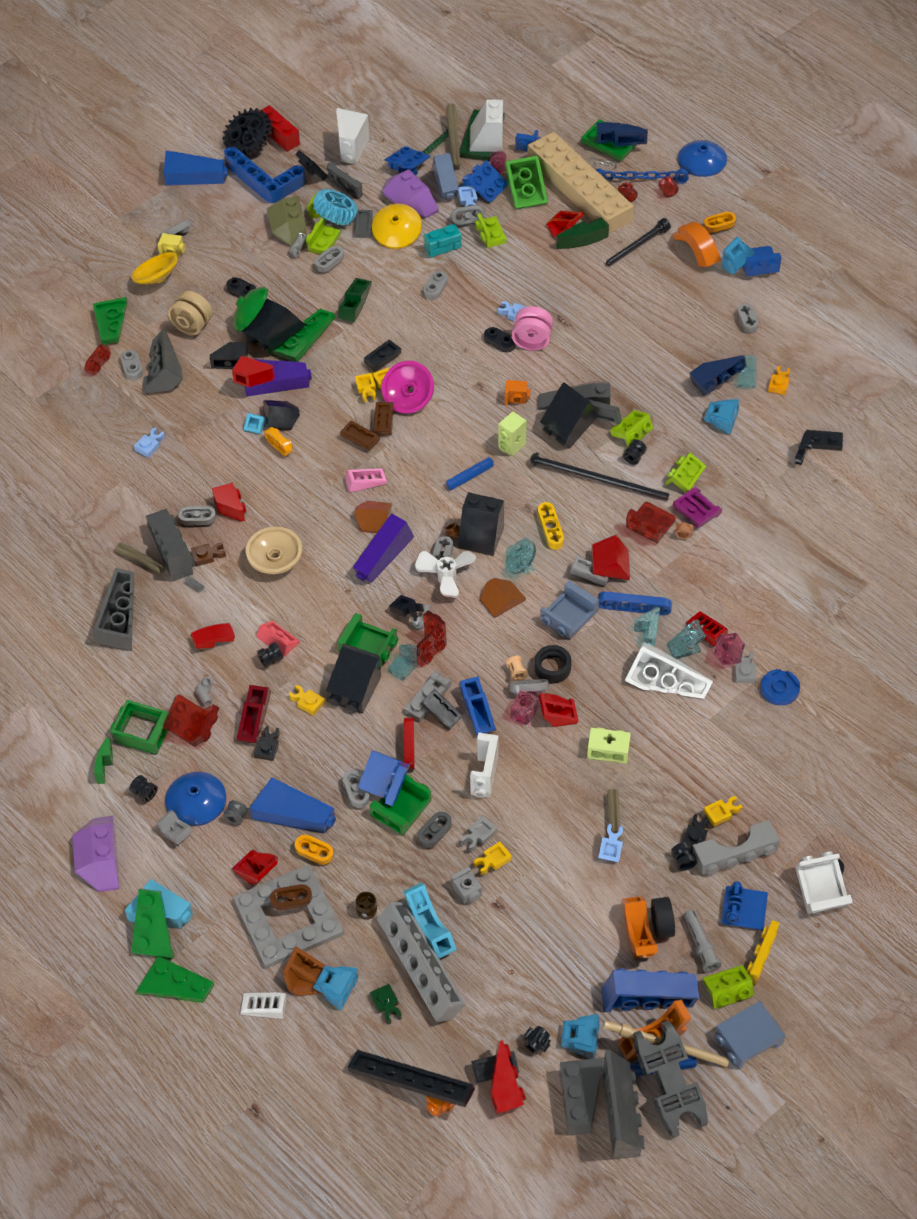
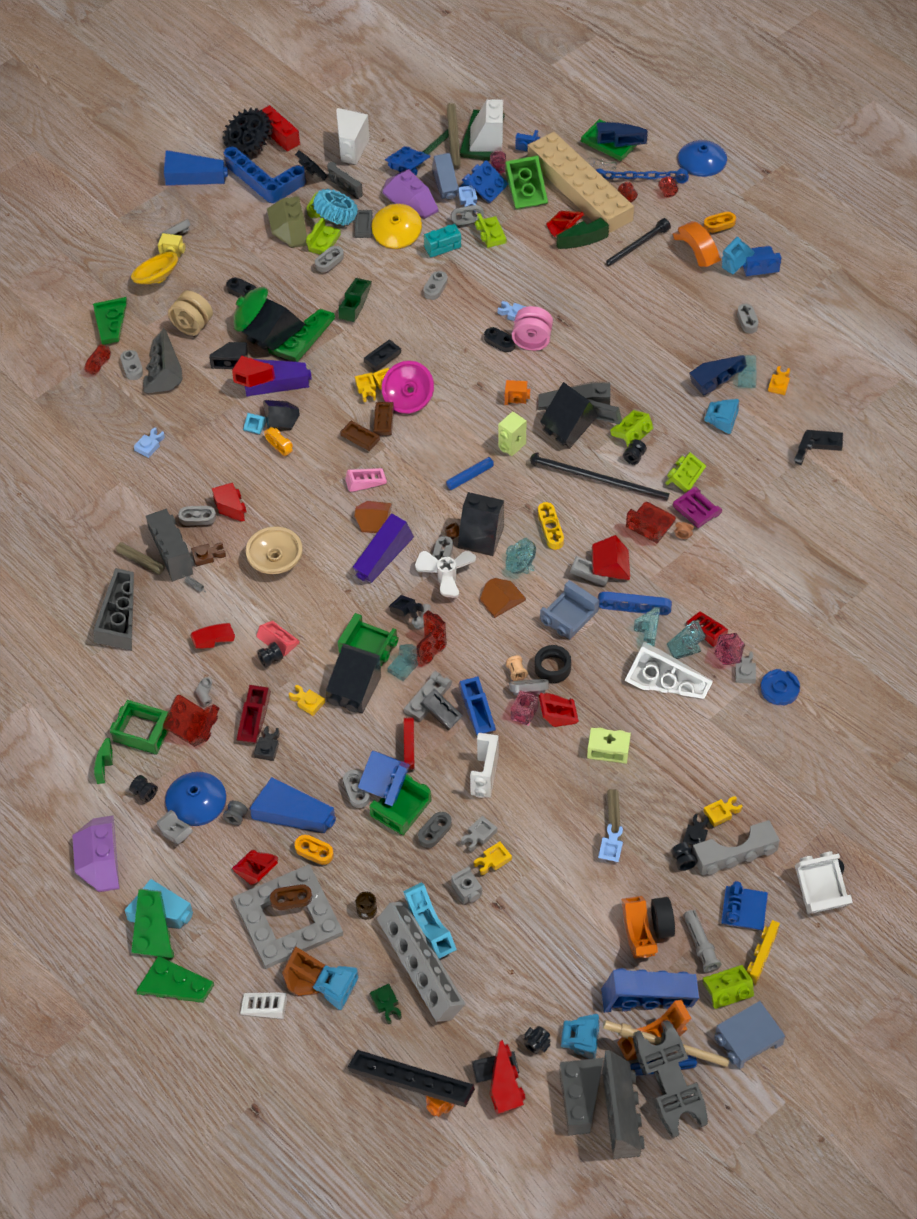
light grey arm [289,233,307,258] -> none

